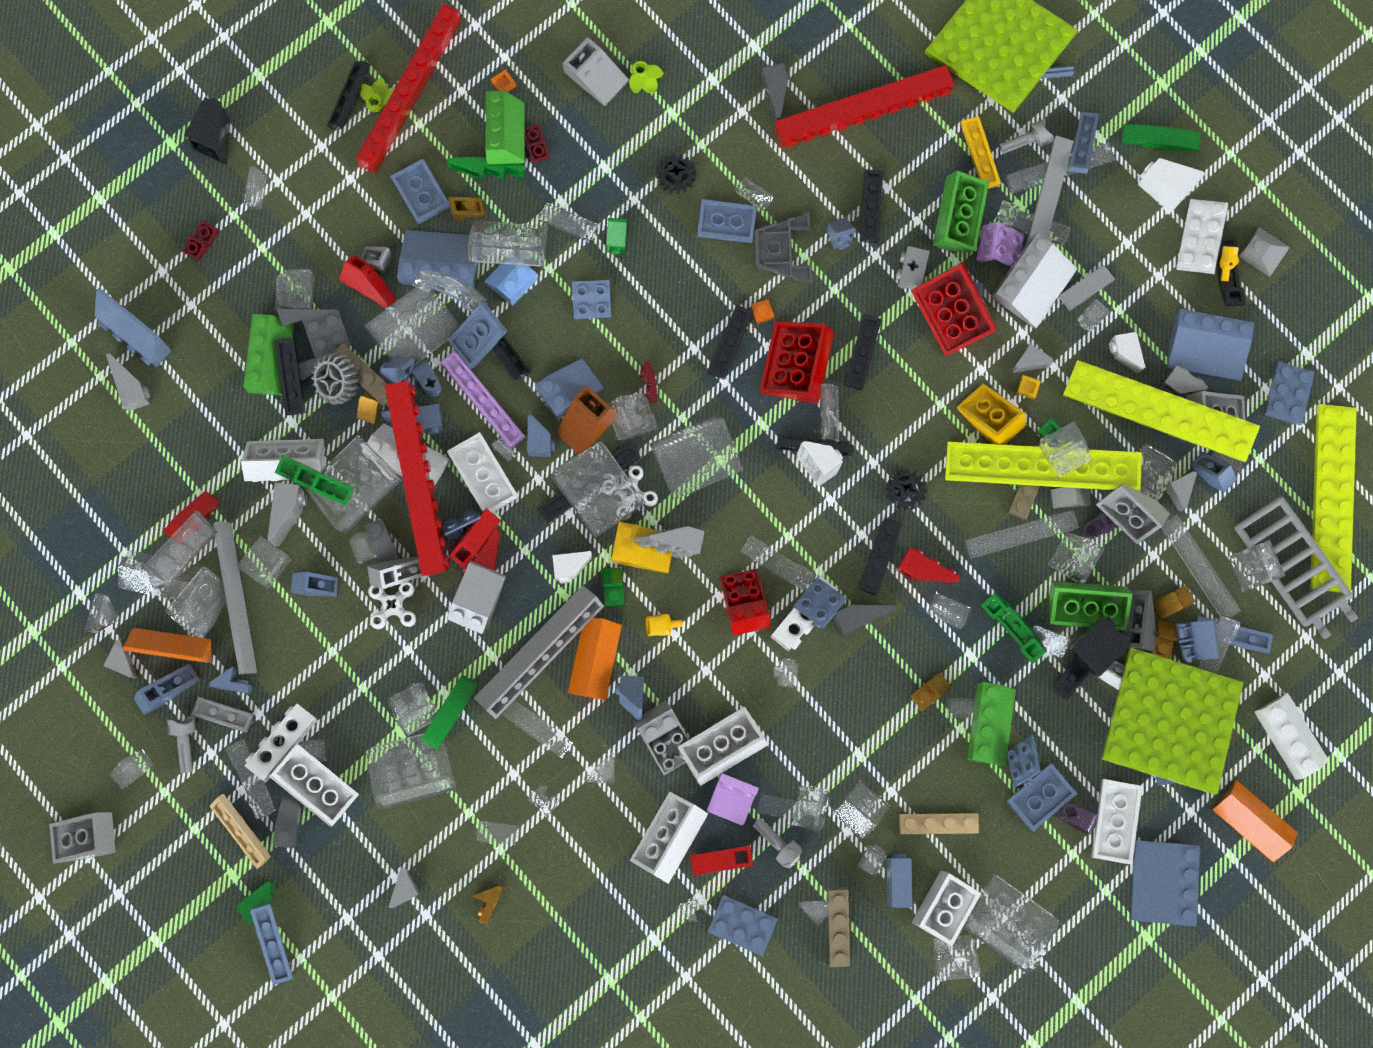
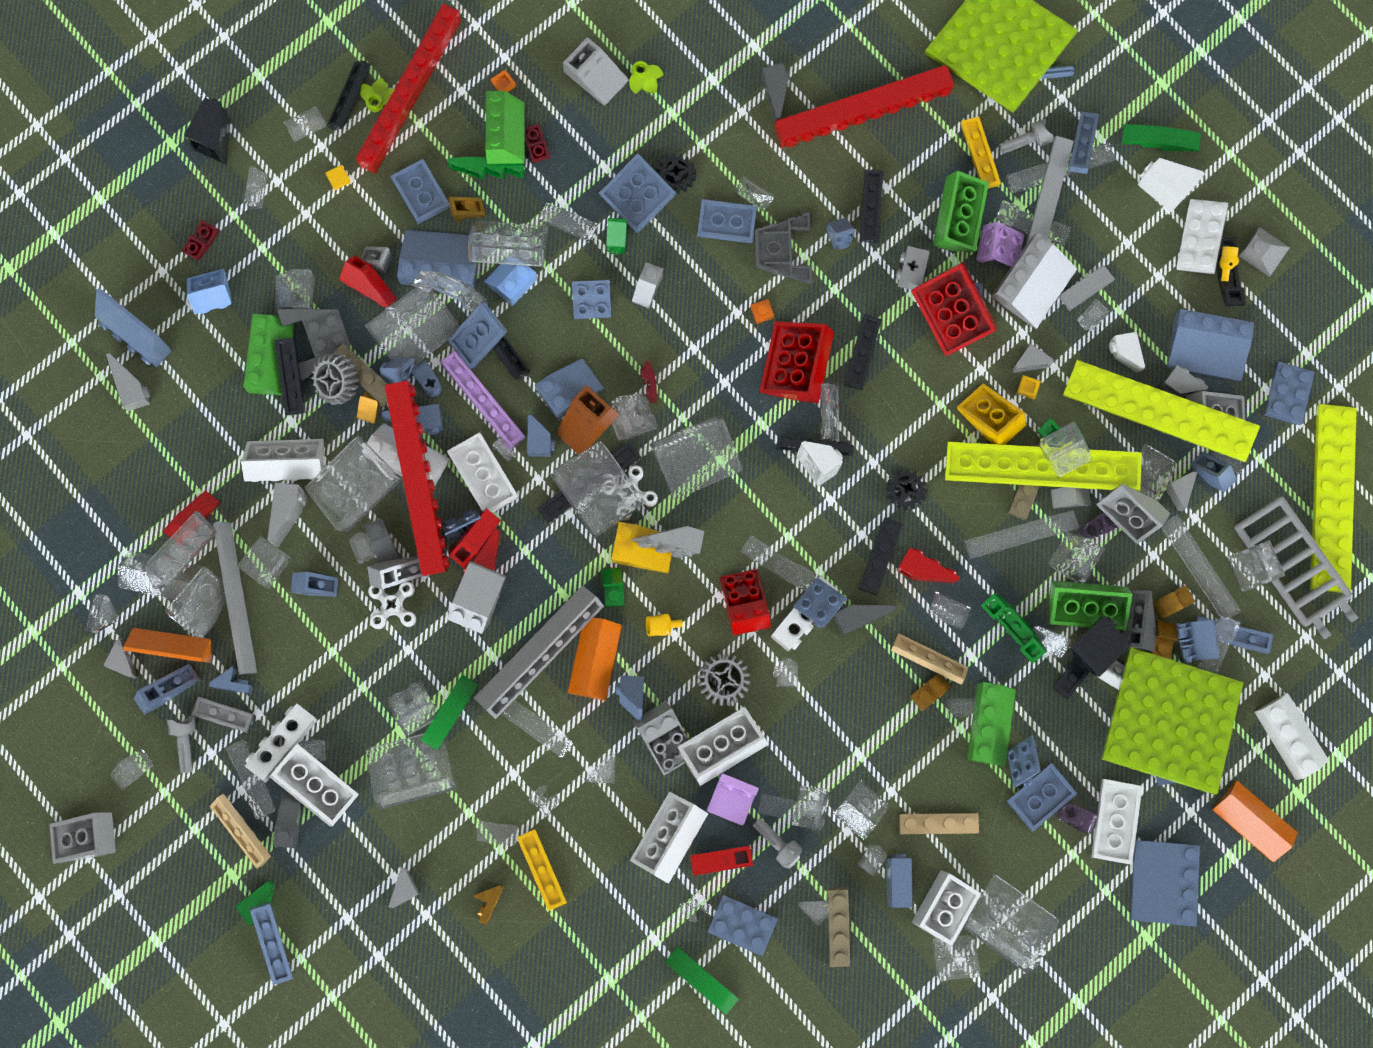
green slope [274,455,354,506] -> none
white slope [552,551,592,584] -> none
black plate [707,305,753,380] -> none
none -> light blue slope [187,268,232,314]
none -> clear slope [284,106,326,142]
none -> yellow tile [325,165,351,191]
none -> yellow plate [517,829,567,911]
none -> sand blue plate [599,154,677,233]
none -> light grey slope [632,262,663,309]
none -> green slope [665,946,739,1015]
none -> light grey gear [698,653,750,706]
none -> tan plate [891,633,969,684]

